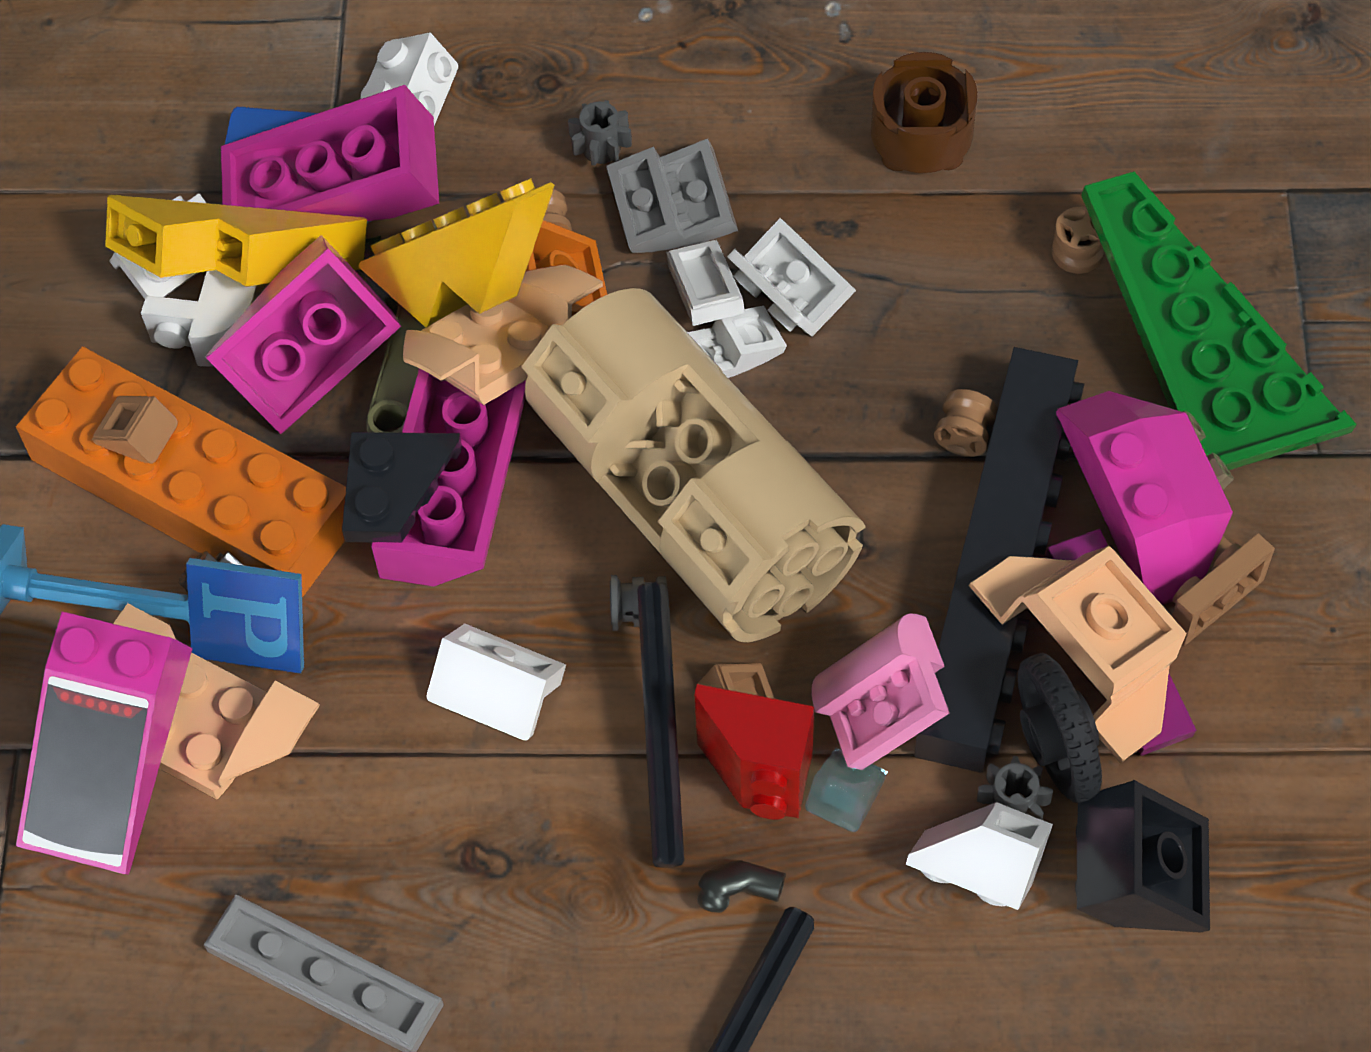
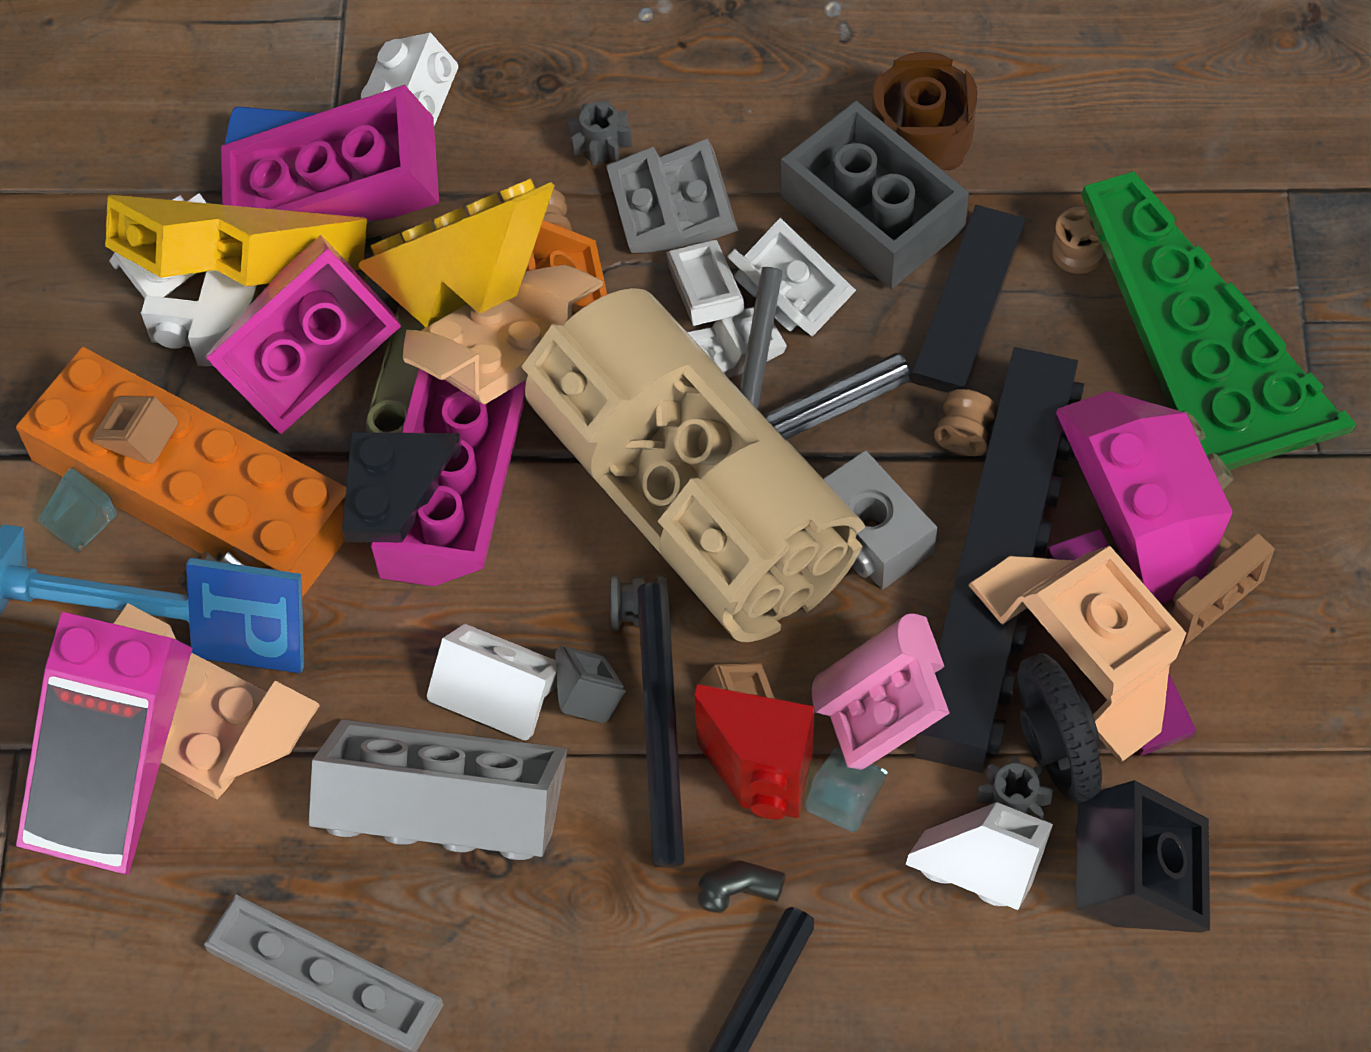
none -> clear light blue slope [38,468,117,553]
none -> light grey slope [309,719,567,860]
none -> dark grey slope [555,646,626,723]
none -> dark grey bar [740,267,783,410]
none -> axle [763,353,911,440]
none -> dark grey brick [781,101,969,290]
none -> light grey brick [824,450,937,590]
none -> black tile [912,205,1026,393]

